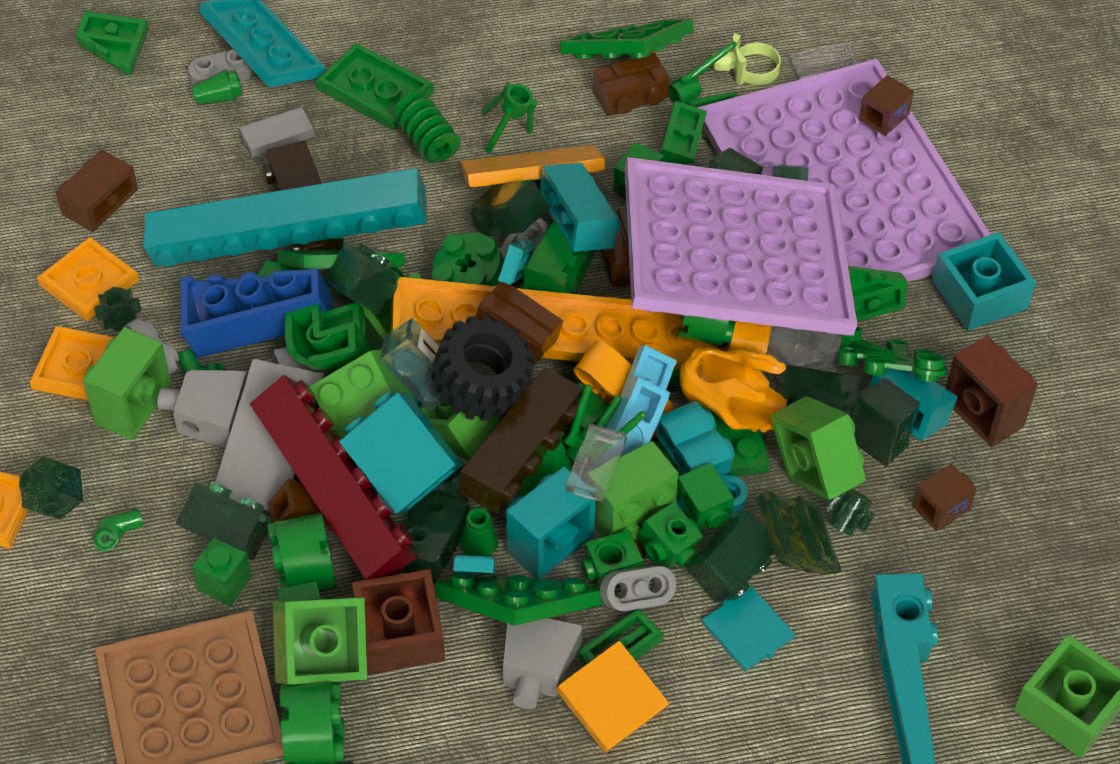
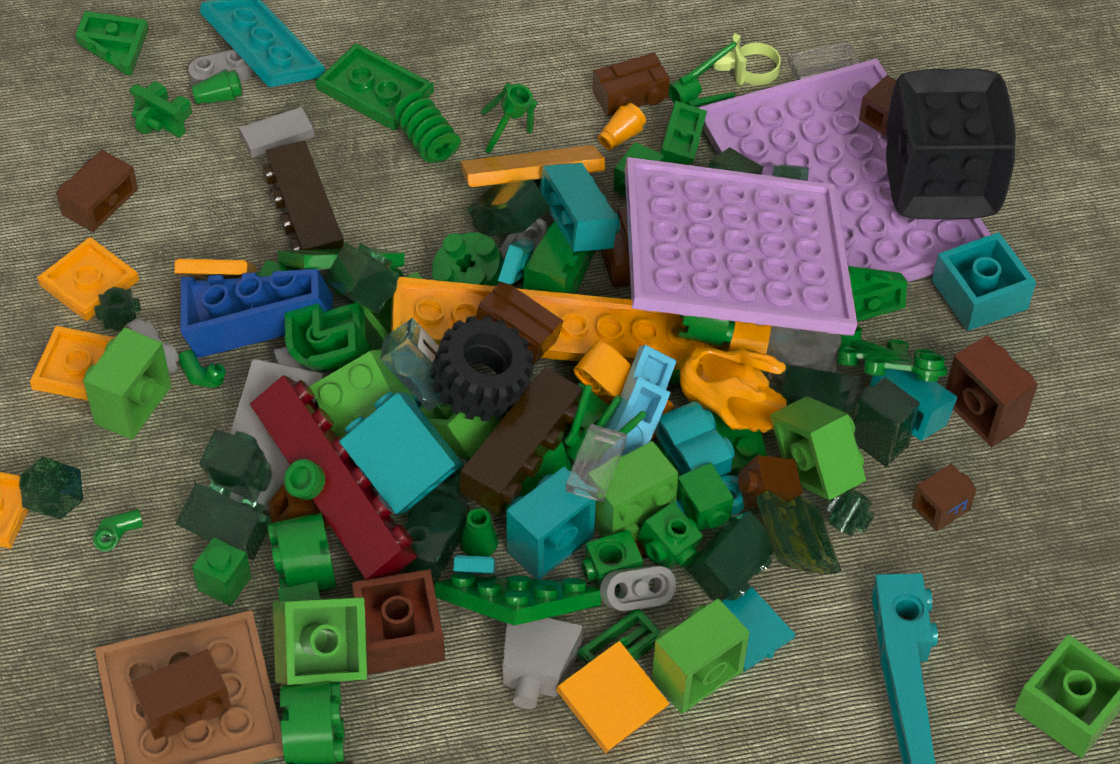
teal brick [143,168,427,267] -> none
light grey torso [157,370,247,448] -> none
green plate [560,19,694,59] -> none
none -> green hips [129,81,192,138]
none -> reddish brown brick [131,649,231,740]
none -> light orange tile [174,259,257,279]
none -> clear green brick [199,429,272,501]
none -> green tile [284,459,325,500]
none -> light orange cone [597,103,646,151]
none -> bright green brick [652,598,750,714]
none -> reddish brown brick [737,456,803,510]
none -> black piece [886,69,1016,220]

